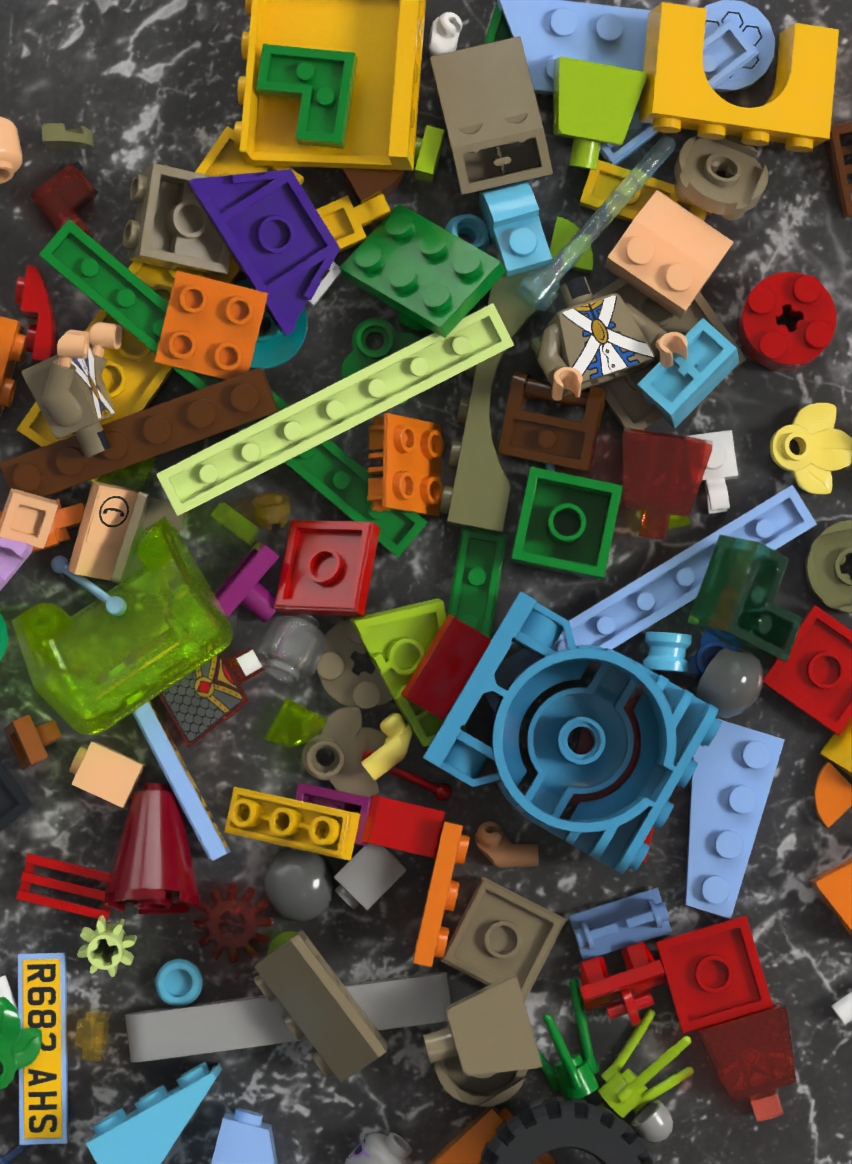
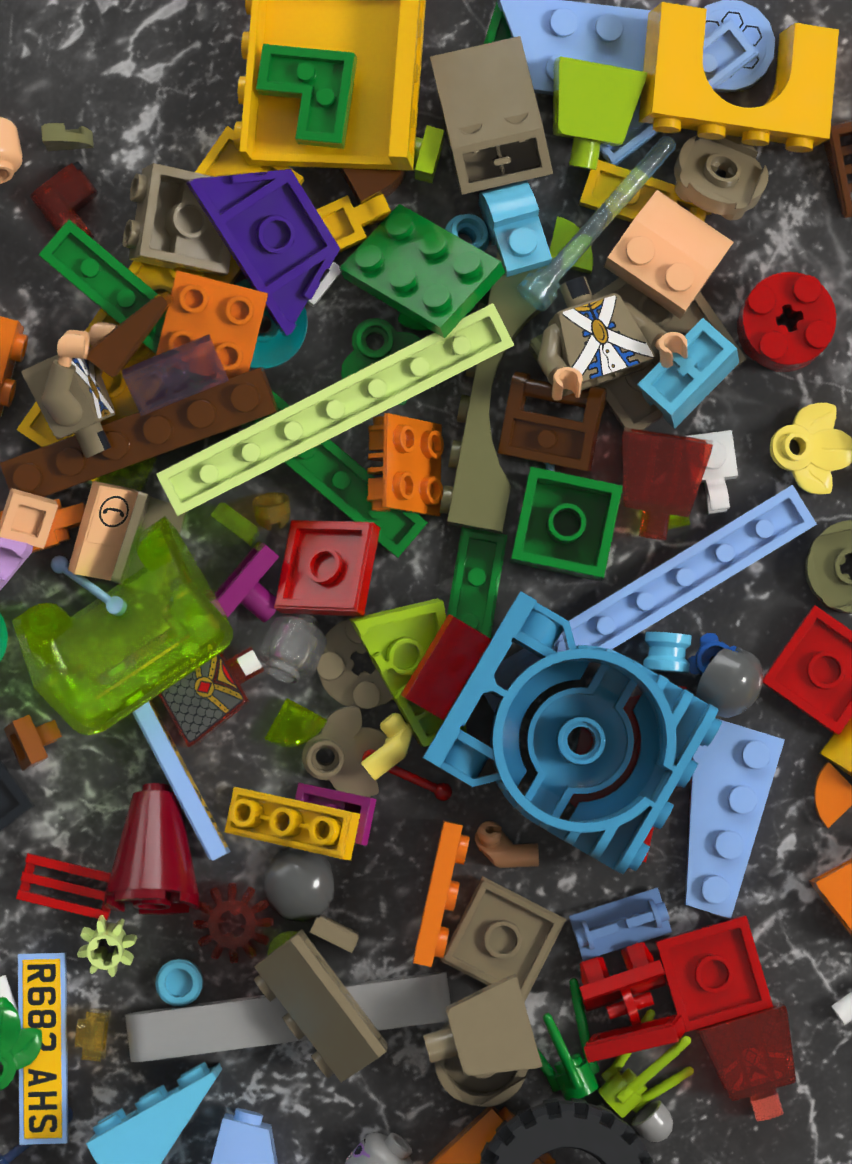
red slope [15,265,57,364] -> none
light nougat brick [69,741,147,808] -> none
light grey brick [334,843,407,910] -> none
red slope [362,795,445,858] -> none
white arm [427,12,462,57] -> none
clear green brick [688,535,803,662] -> none
none -> reddish brown slope [86,292,173,377]
none -> plate [122,334,229,416]
none -> dark tan tile [310,915,360,953]
none -> red tile [584,1014,686,1063]

